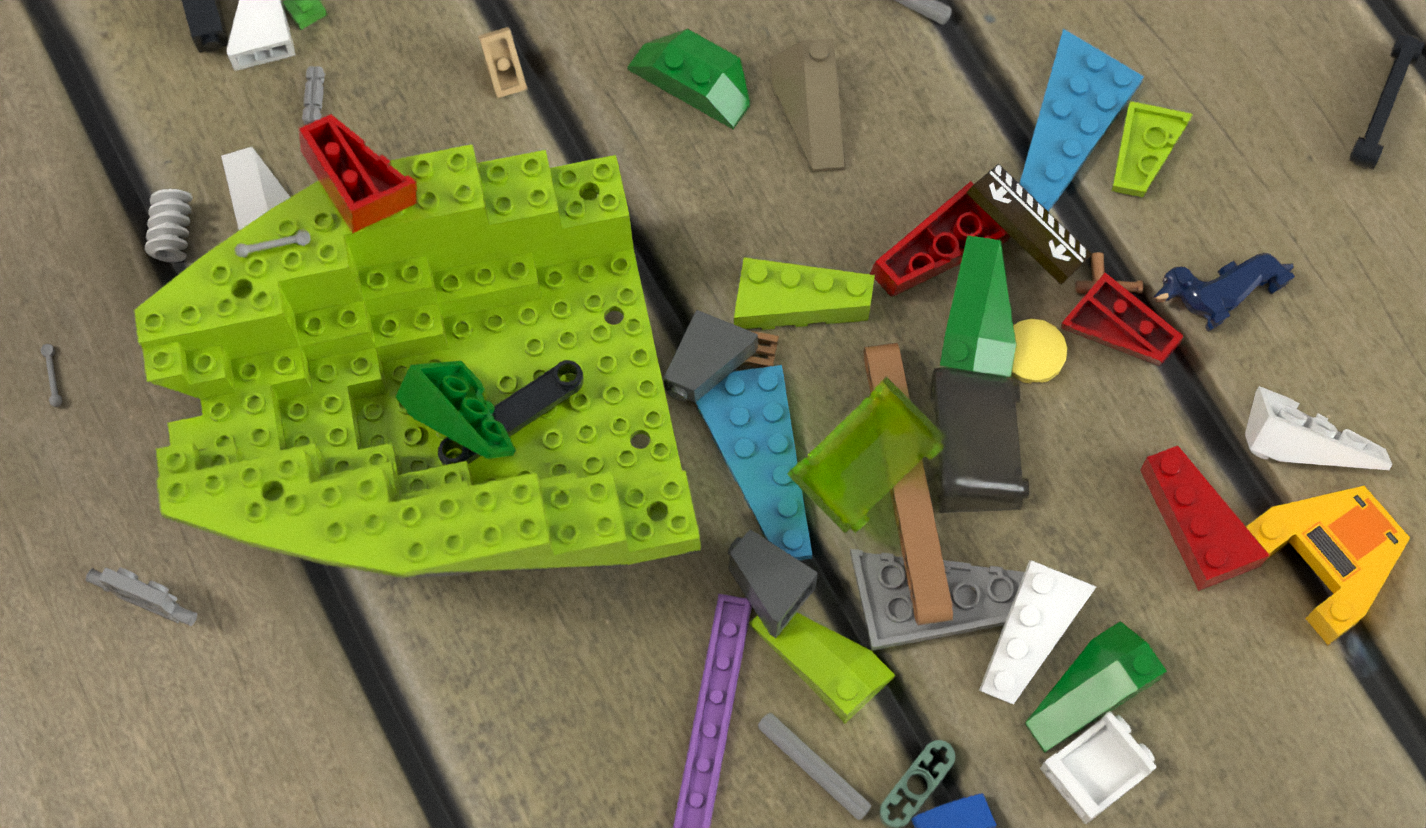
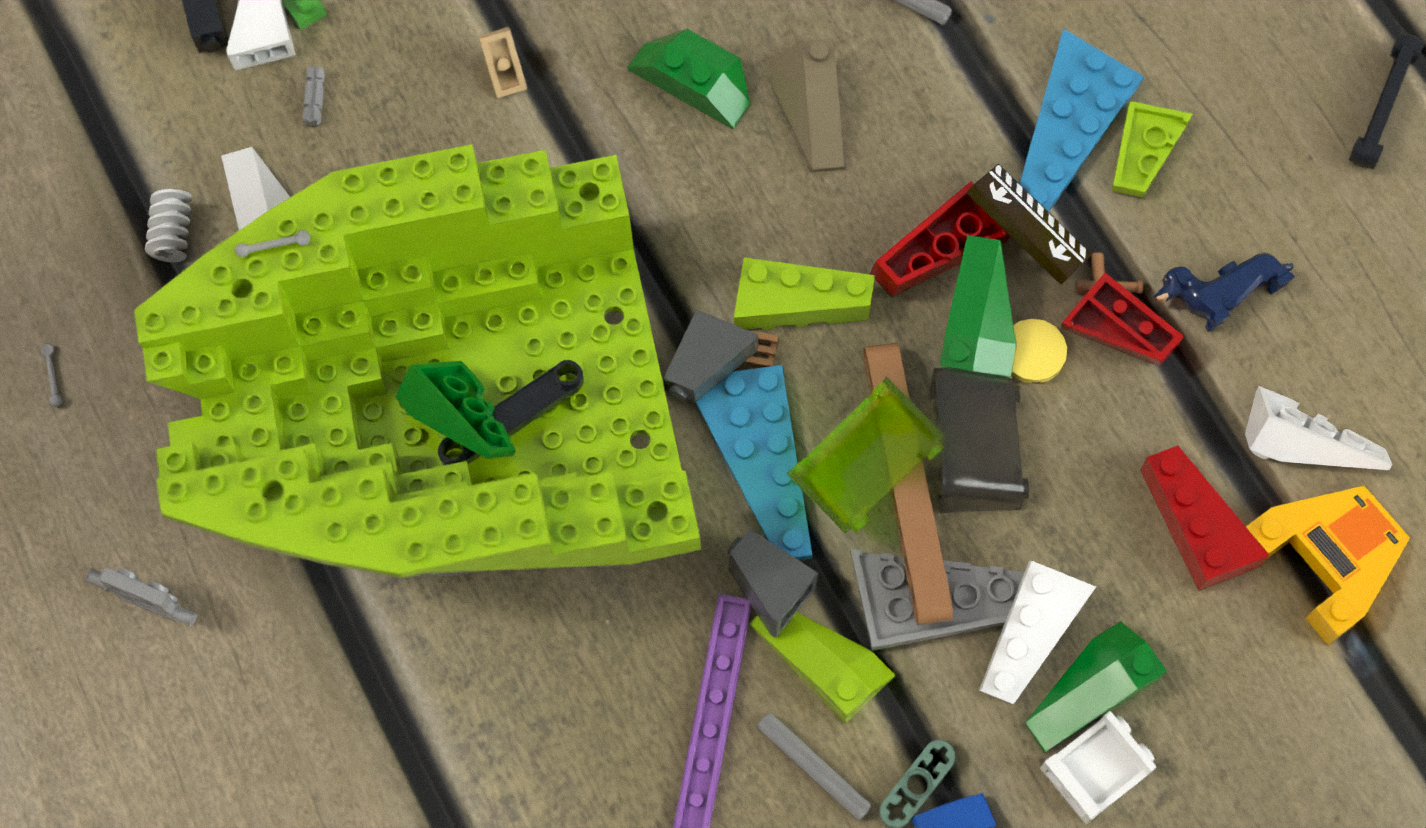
red wedge [299,114,416,233] -> none

